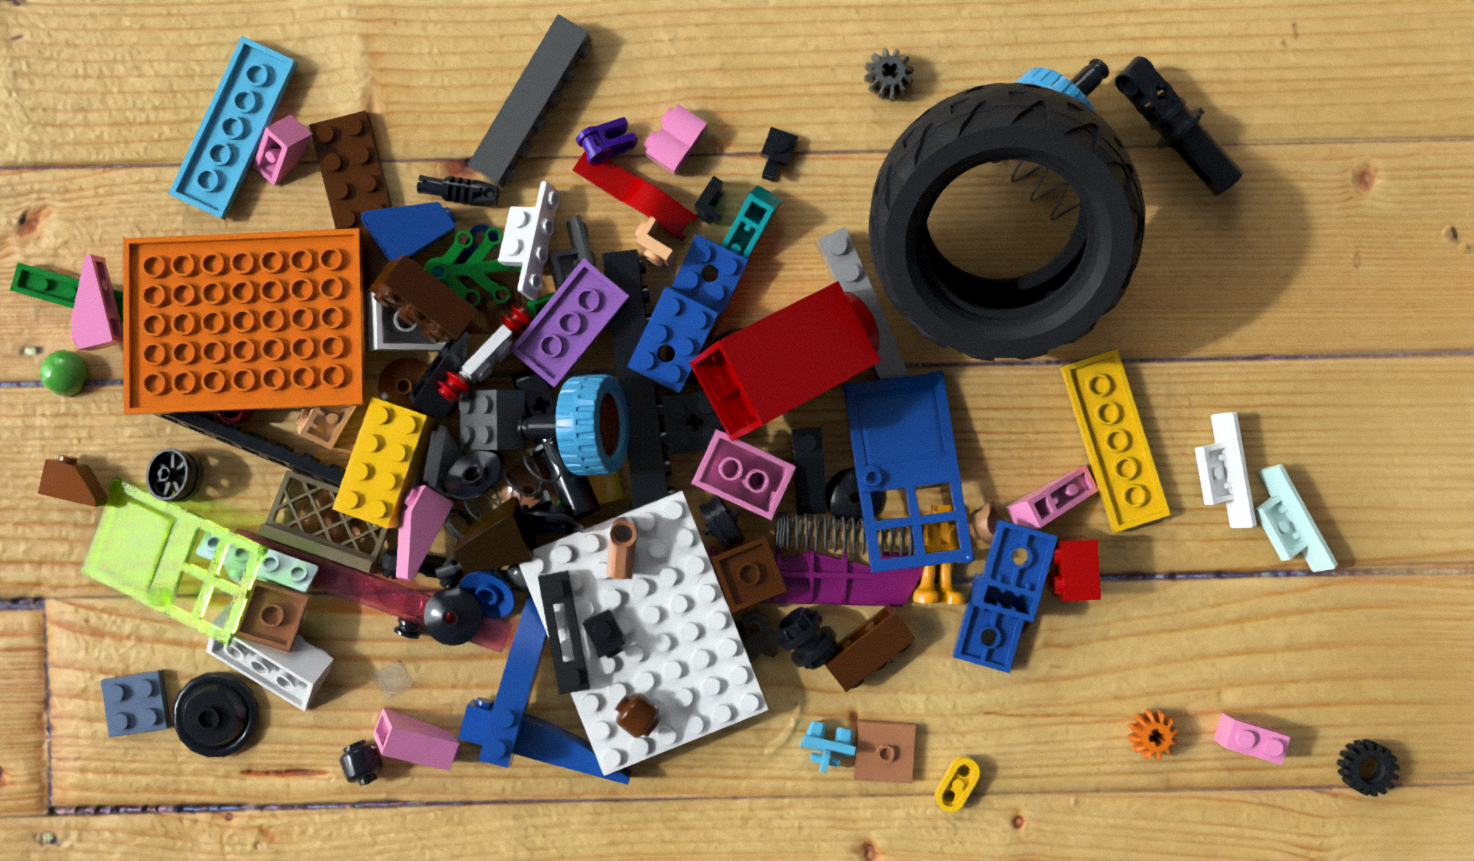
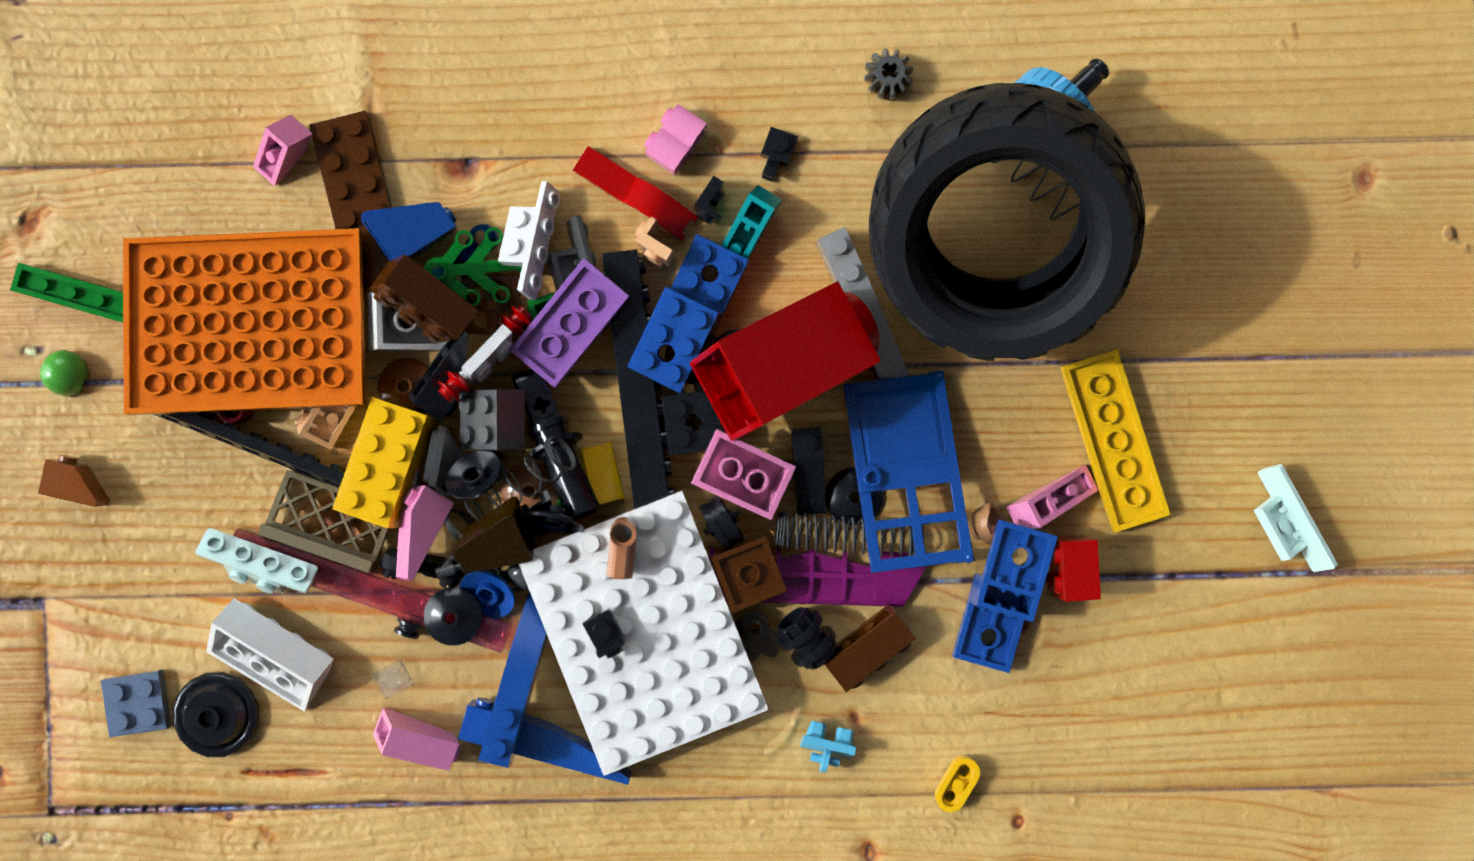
bright pink slope [71,254,123,351] -> none
clear neon green door [81,476,269,646] -> none
black wheel [146,448,204,503] -> none
medium azure plate [168,36,298,220] -> none
nougat plate [231,578,311,653] -> none
black head [339,740,383,786] -> none
black hinge [417,175,500,207] -> none
dark grey brick [468,14,592,188] -> none
dark azure wheel [517,375,630,476] -> none
black container [538,570,590,695] -> none
dark purple piece [576,117,638,166] -> none
reddish brown head [615,693,661,738] -> none
nougat plate [854,720,916,784] -> none
light orange piece [913,505,966,604] -> none
black piece [1115,56,1243,196] -> none
orange gear [1127,709,1179,760] -> none
white bracket [1195,412,1257,528] -> none
bright pink brick [1213,713,1291,765] -> none
black tyre [1337,739,1400,797] -> none

